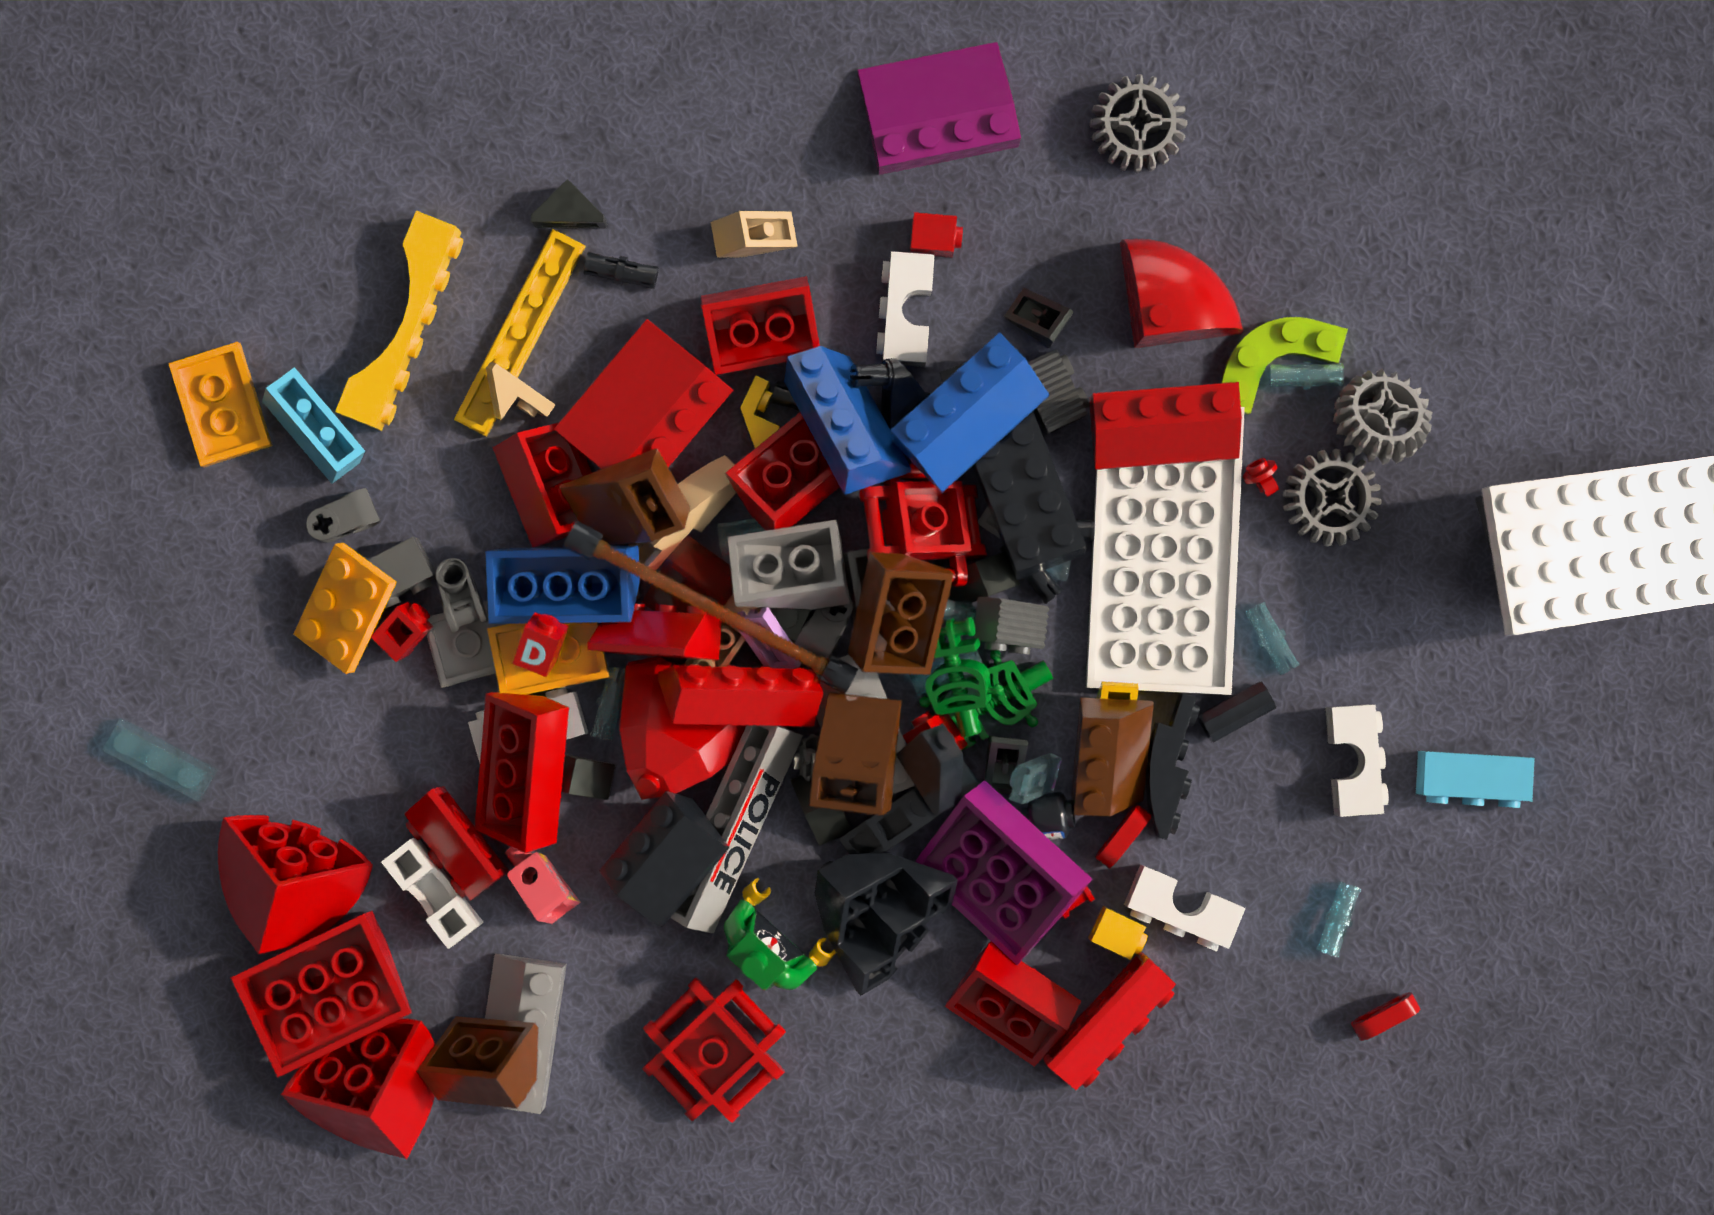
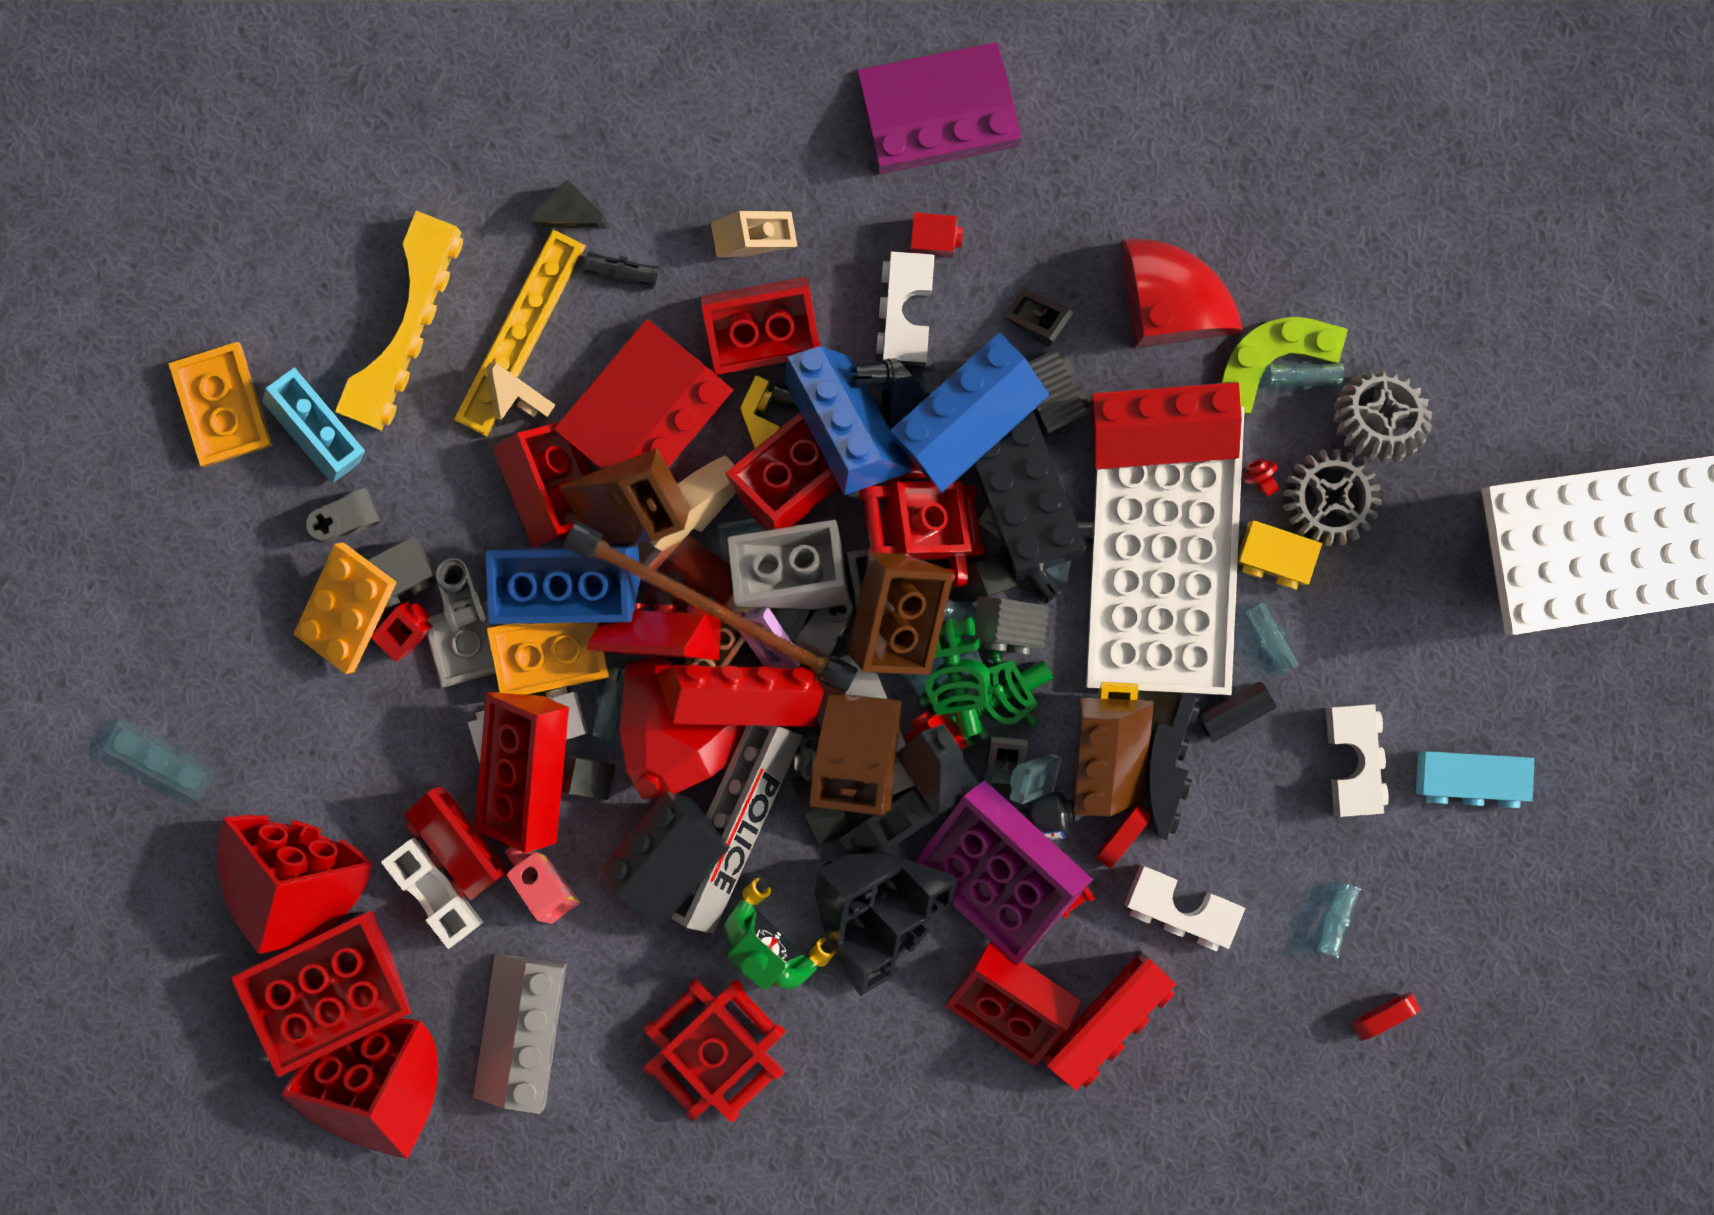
reddish brown slope [417,1016,538,1109] -> none
red brick [512,612,569,677] -> none
yellow brick [1088,906,1148,960] -> none
light grey gear [1090,74,1187,173] -> none
none -> yellow brick [1237,520,1322,590]

